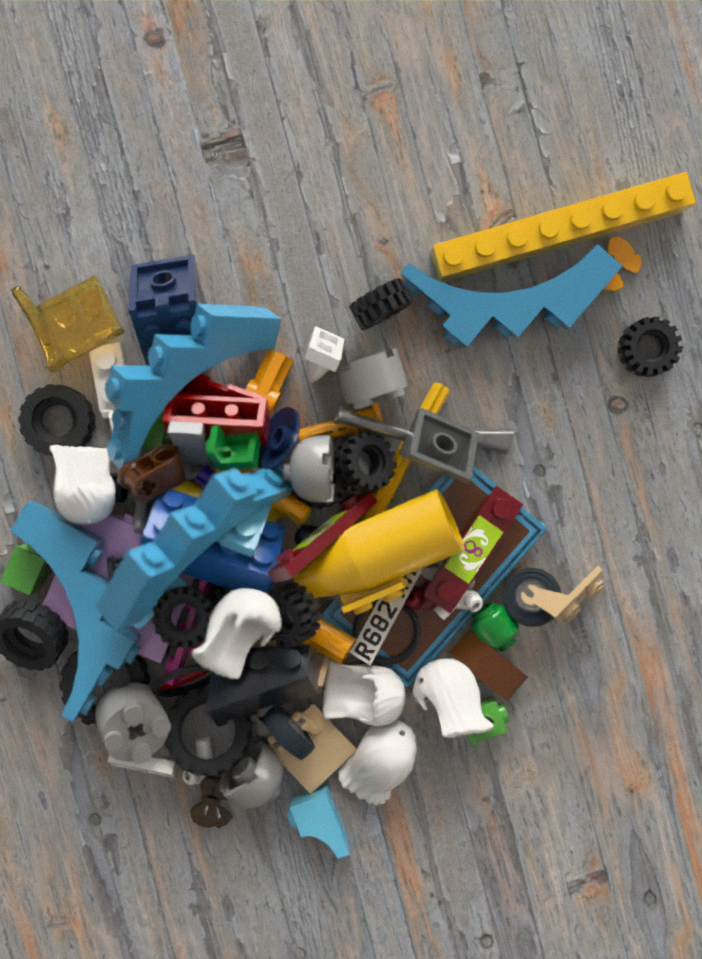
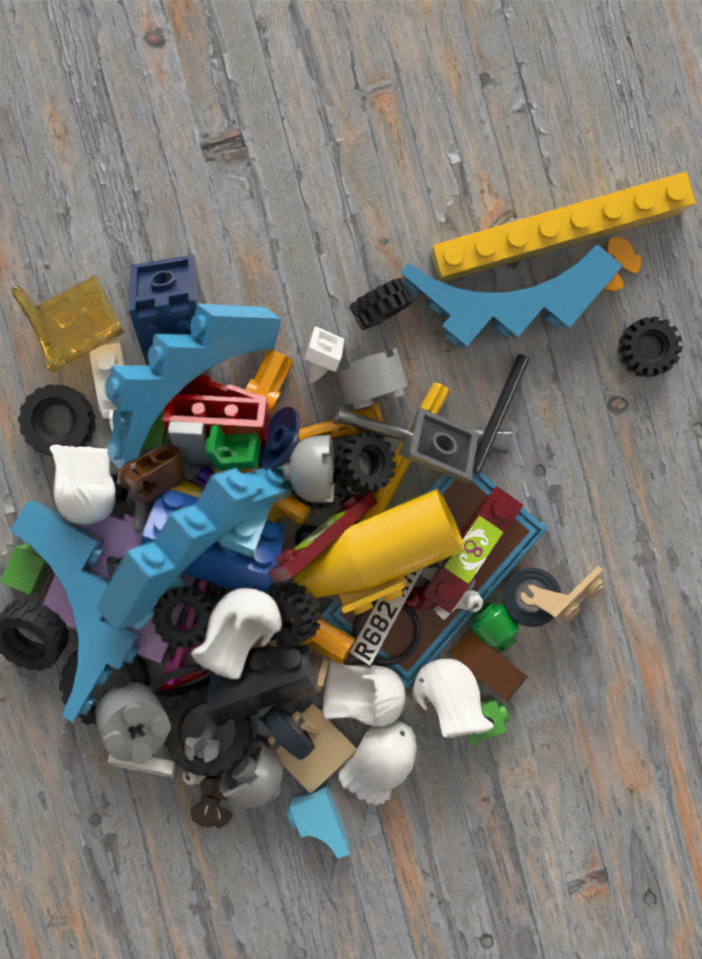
none -> light grey bar [185,721,220,762]
none -> black bar [473,354,529,475]

